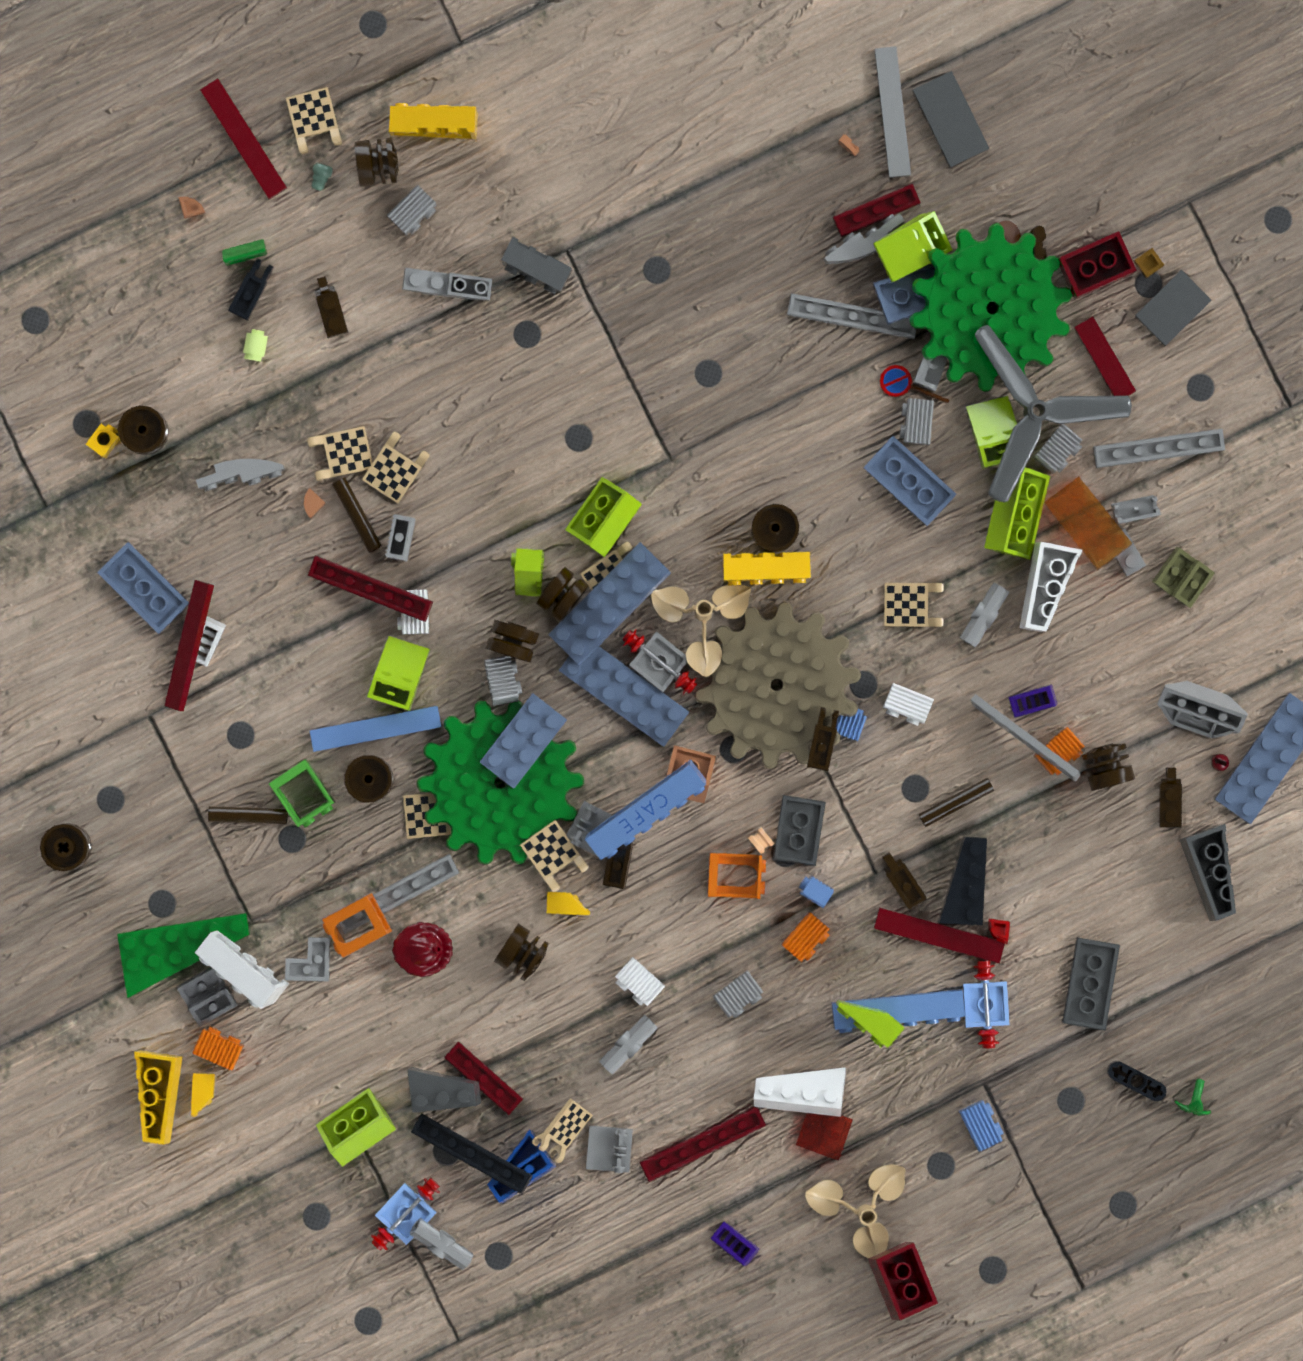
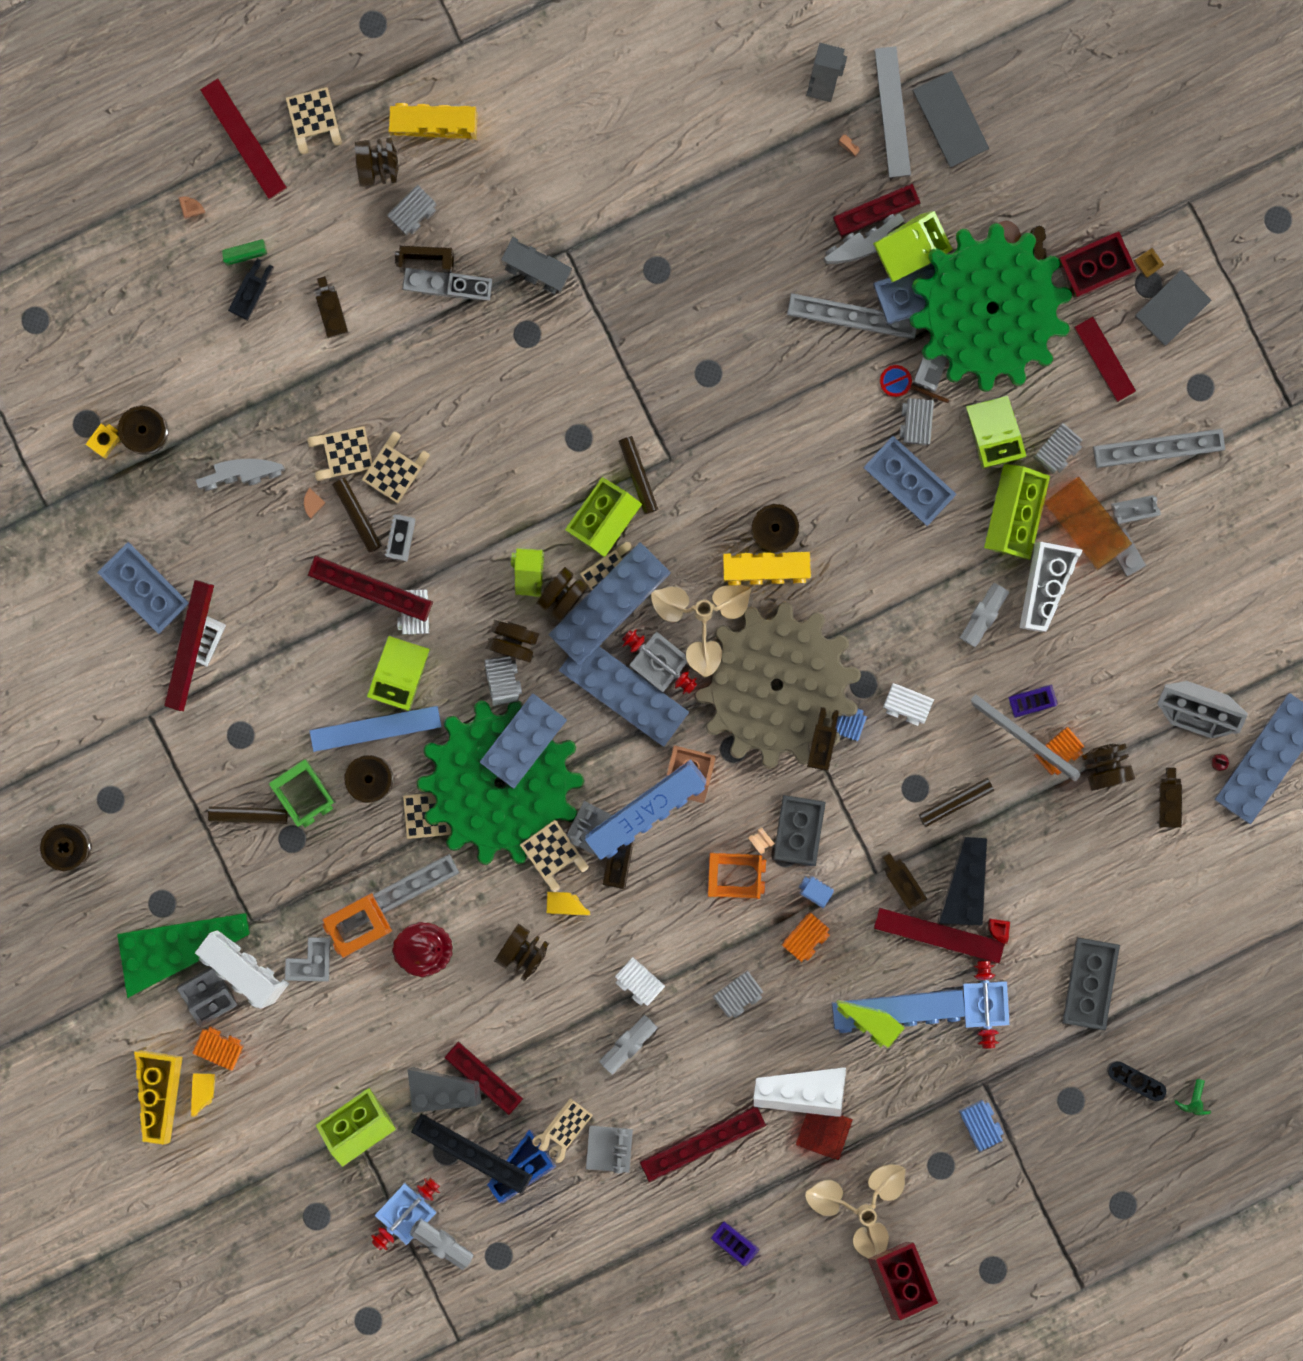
yellowish green brick [243,329,268,362] -> none
sand green piece [311,163,333,191] -> none
tan flag [884,583,944,627] -> none
dark grey piece [975,325,1132,502] -> none
olive slope [1152,546,1215,608] -> none
dark grey wedge [1179,824,1236,921] -> none
none -> dark brown panel [395,245,454,274]
none -> dark brown piece [618,436,658,514]
none -> dark grey wedge [806,42,848,102]

